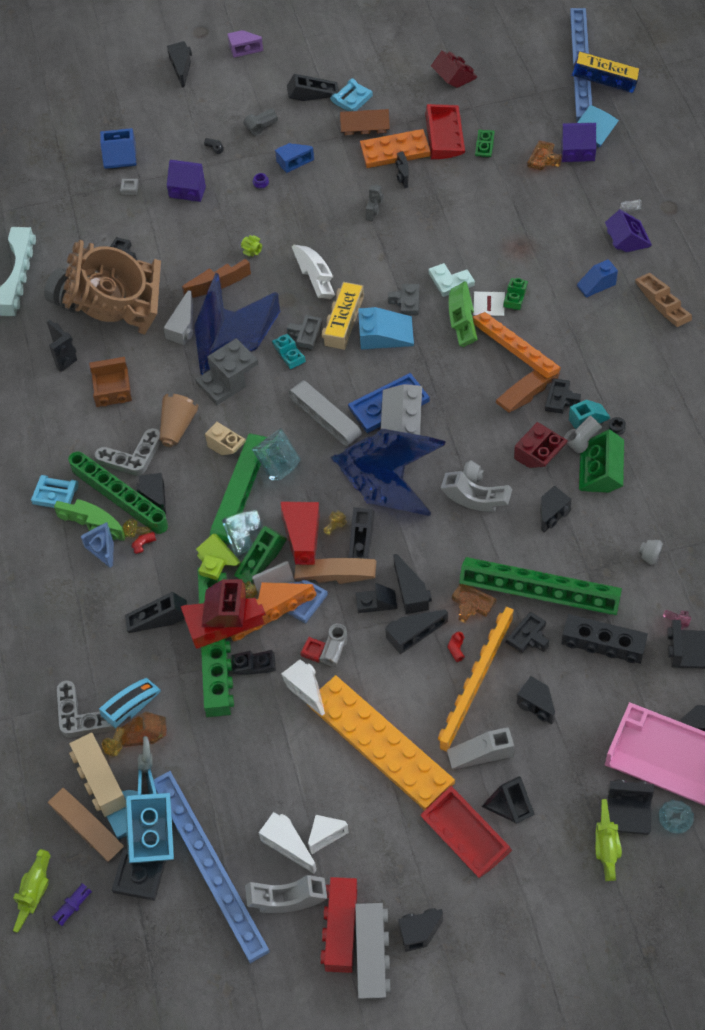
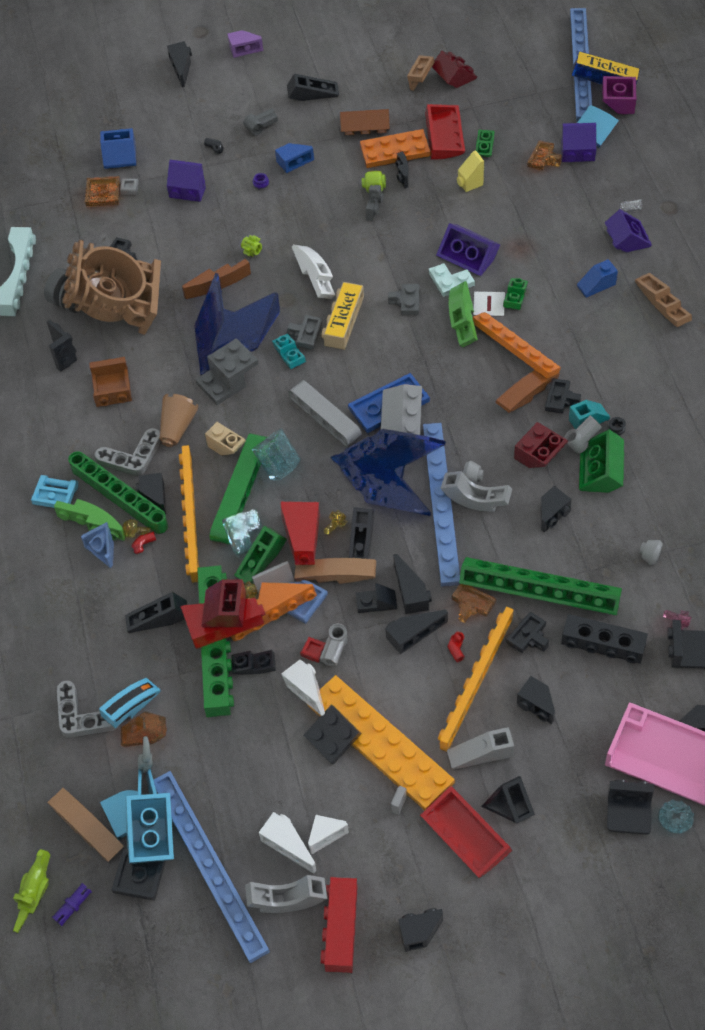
tan brick [69,732,126,817] -> none
clear yellow plate [102,727,125,756] -> none
light grey slope [164,291,193,345] -> none
lime slope [196,534,241,566] -> none
lime plate [198,555,225,580] -> none
medium azure plate [330,78,373,111] -> none
light grey wedge [356,903,391,999] -> none
dark azure slope [358,307,414,349] -> none
lime animal [595,799,622,881] -> none
none -> clear orange plate [85,176,121,207]
none -> light orange plate [179,445,199,583]
none -> black plate [304,704,362,764]
none -> lime head [362,171,386,193]
none -> light grey tile [391,786,407,815]
none -> medium nougat panel [407,55,434,91]
none -> medium blue plate [423,423,461,587]
none -> dark purple slope [436,223,500,276]
none -> light yellow slope [457,151,484,192]
none -> magenta slope [602,76,636,114]

